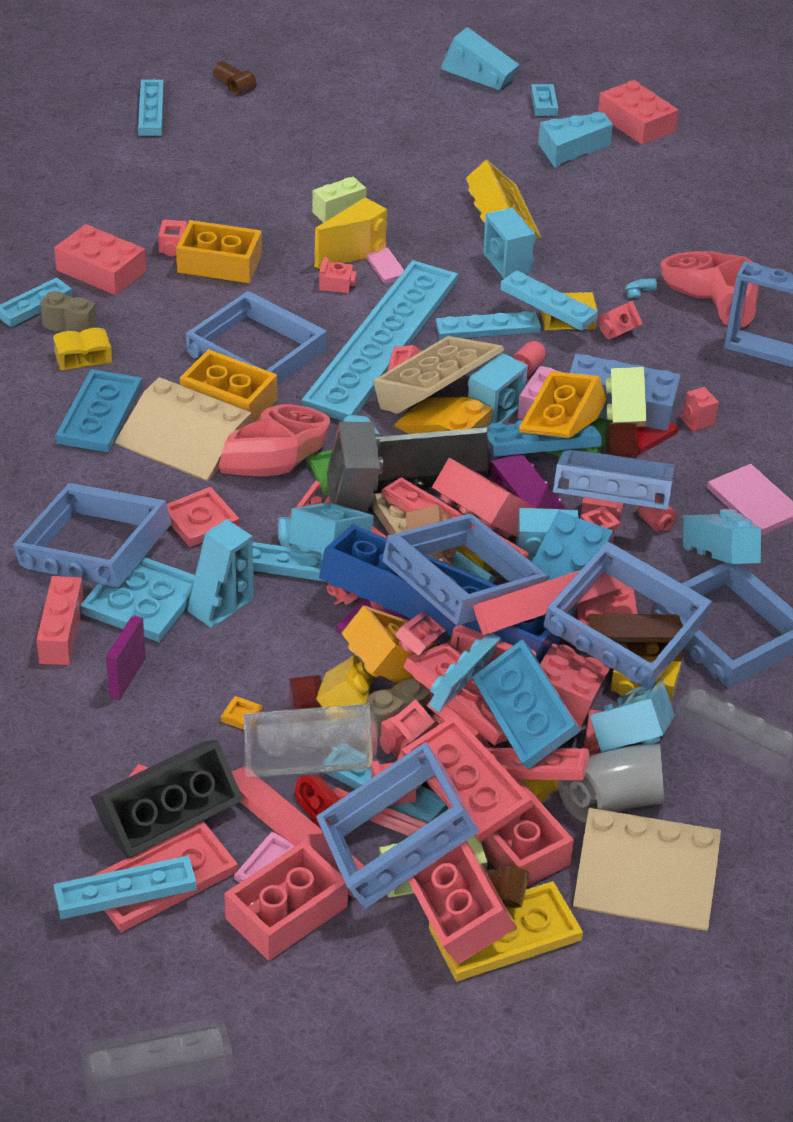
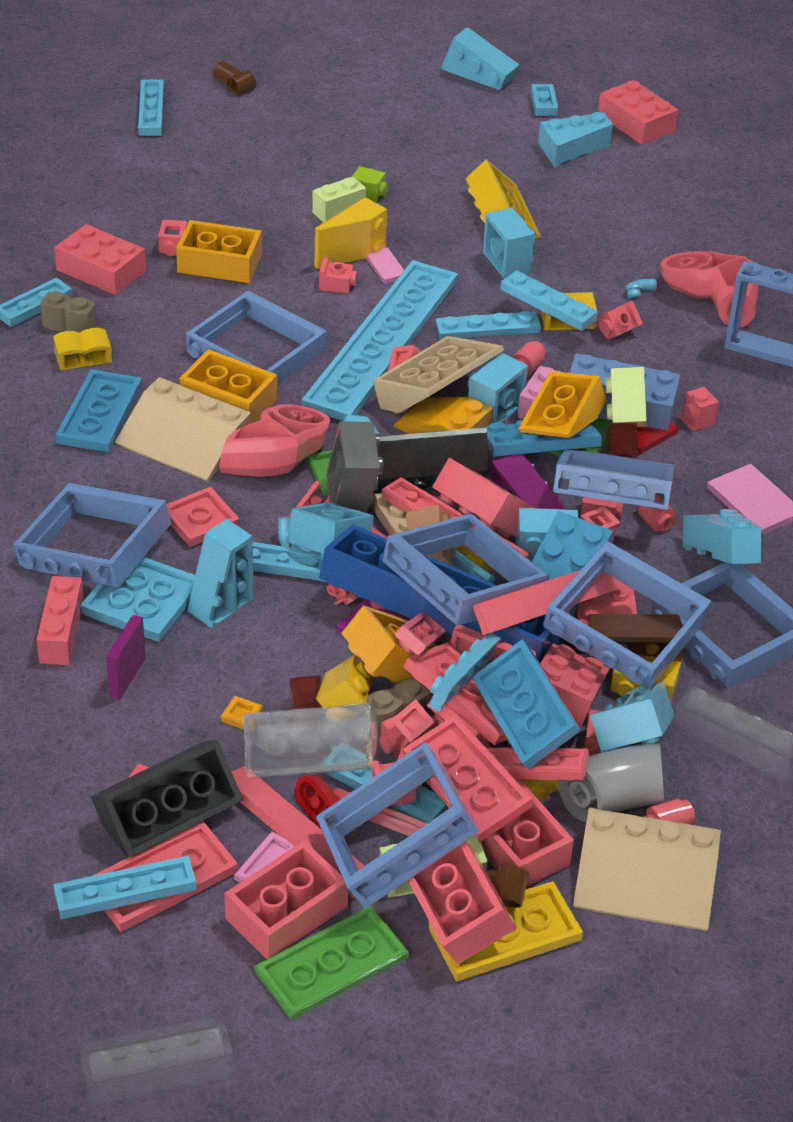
none -> bright green tile [254,905,409,1021]
none -> lime brick [352,166,388,203]
none -> coral brick [644,798,695,825]

